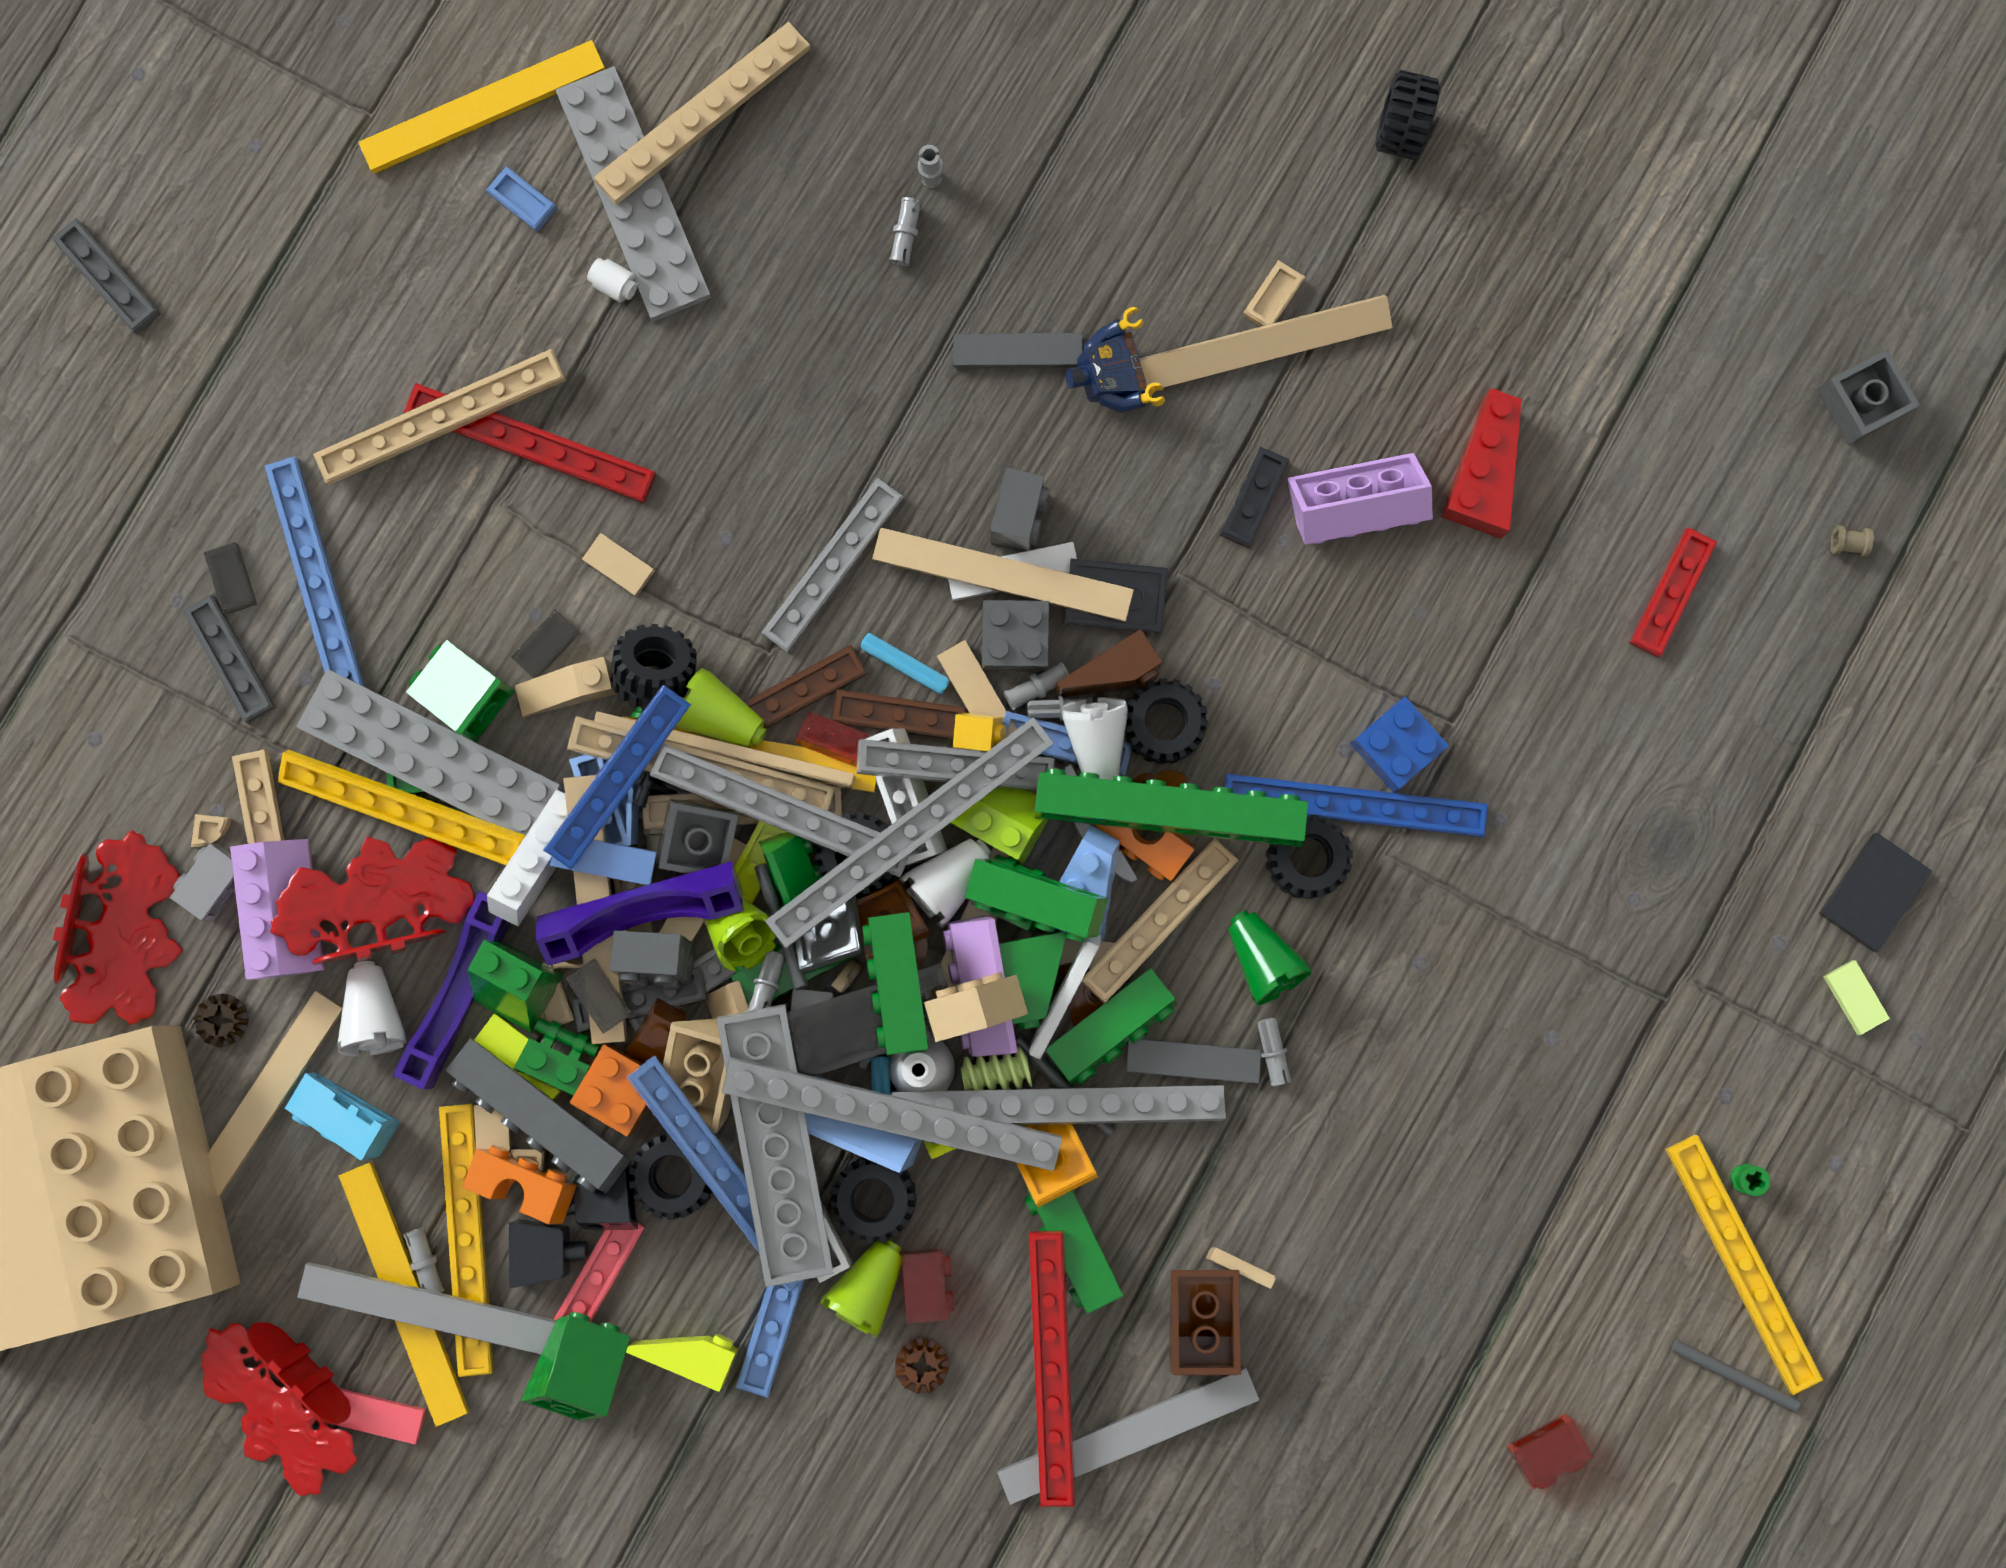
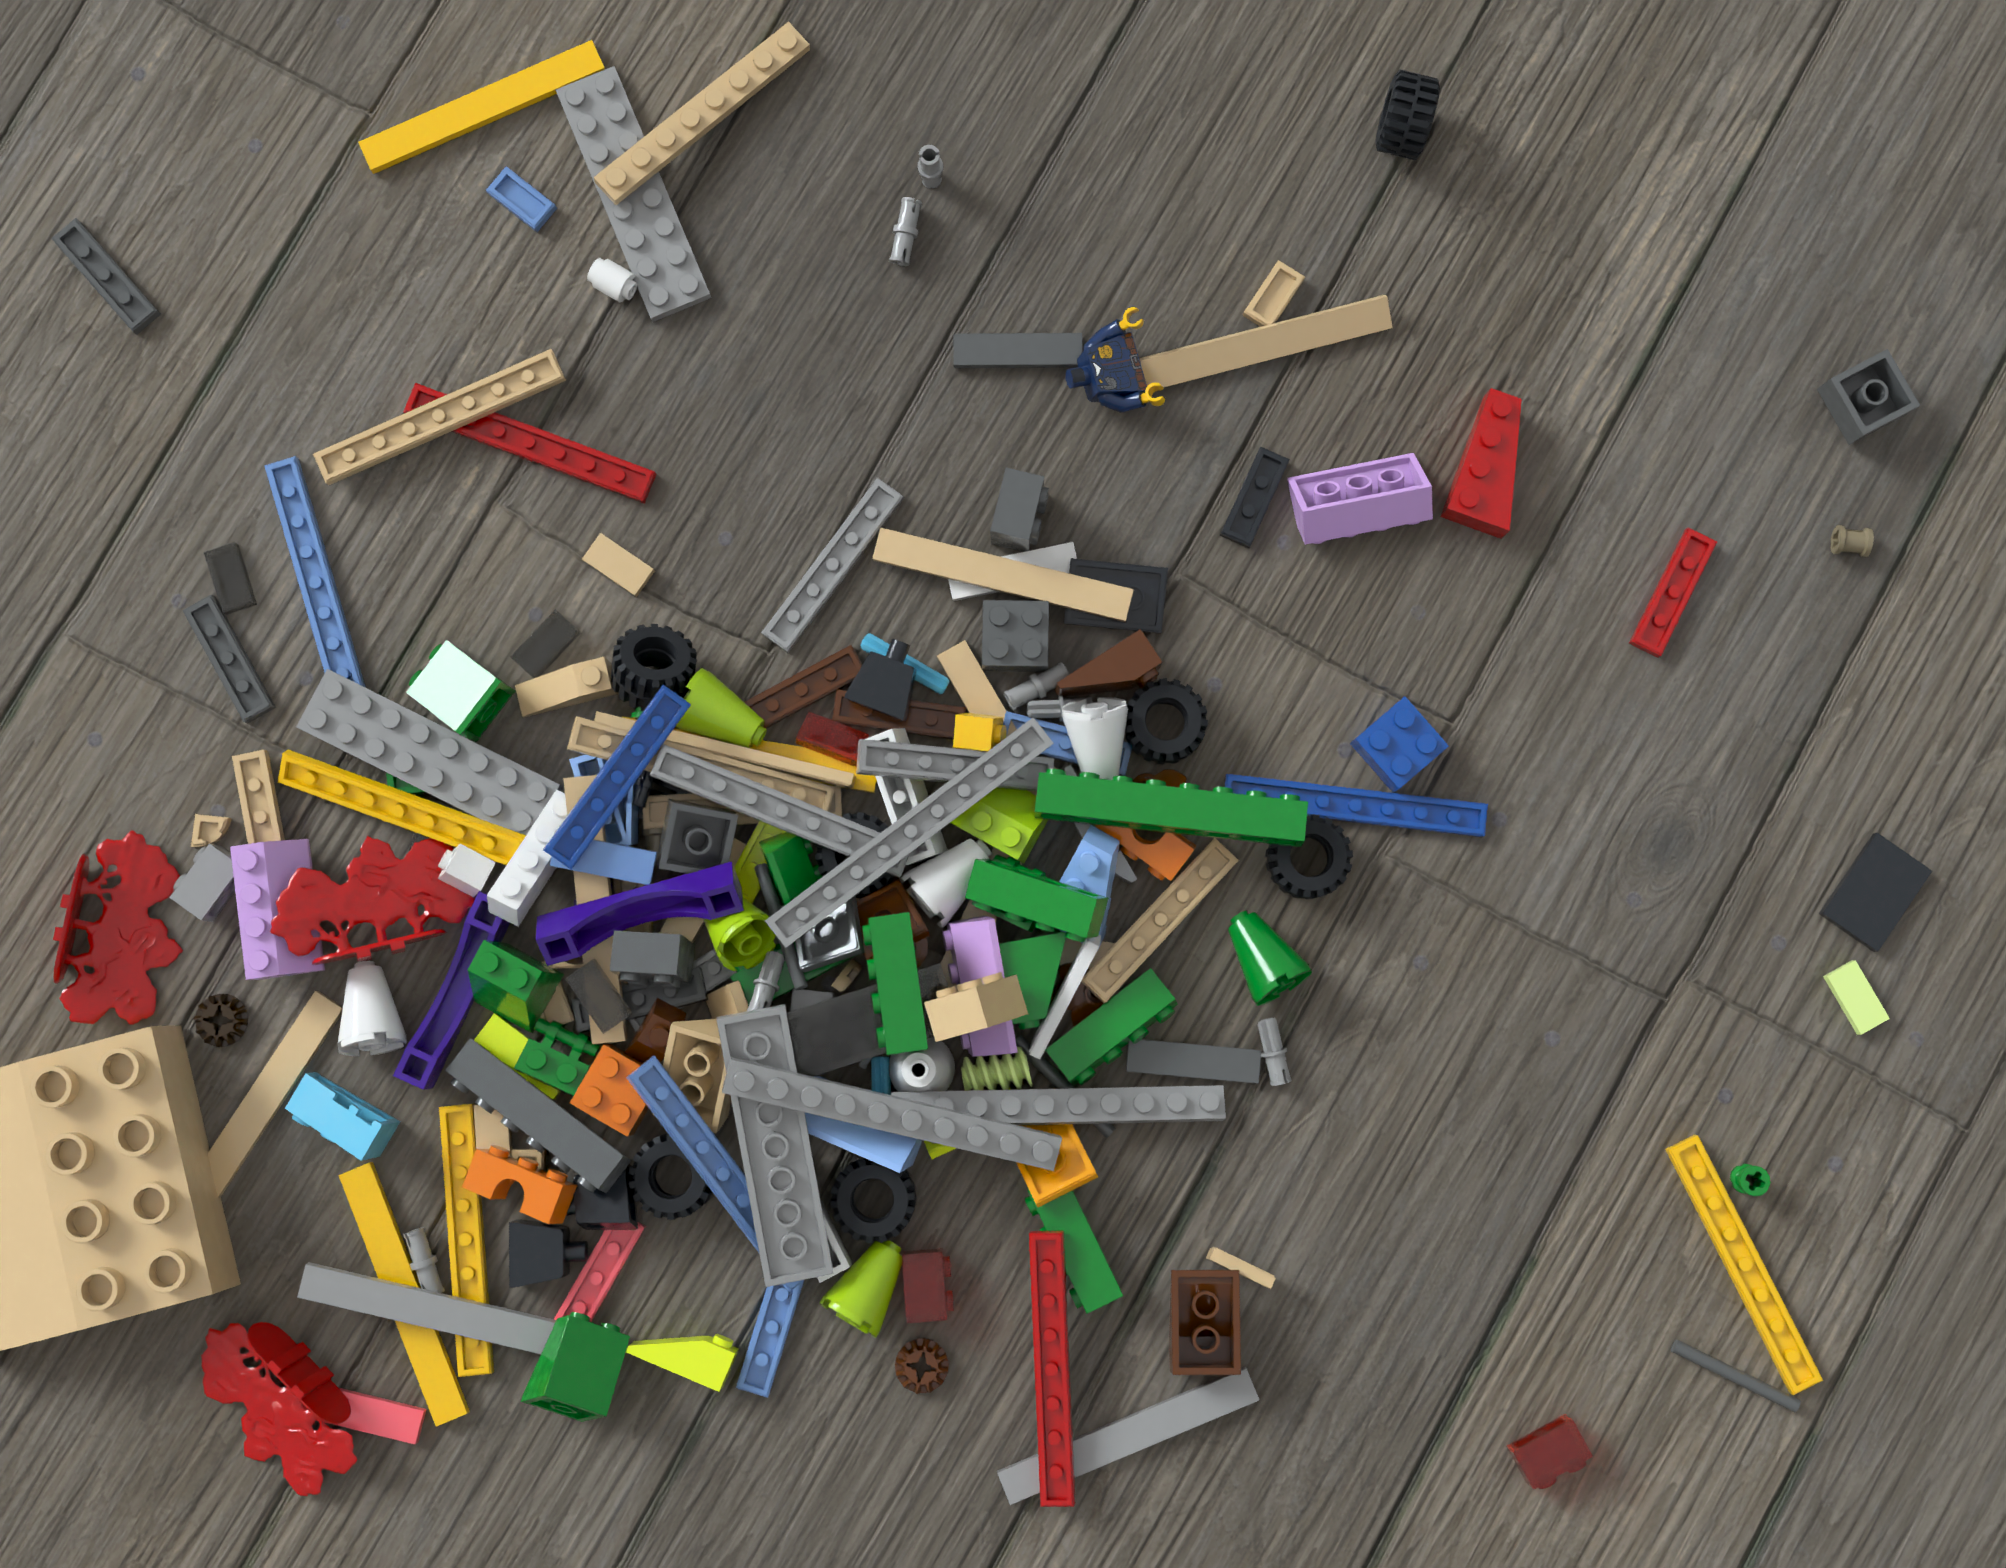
none -> white brick [438,844,496,897]
none -> black torso [844,639,917,722]

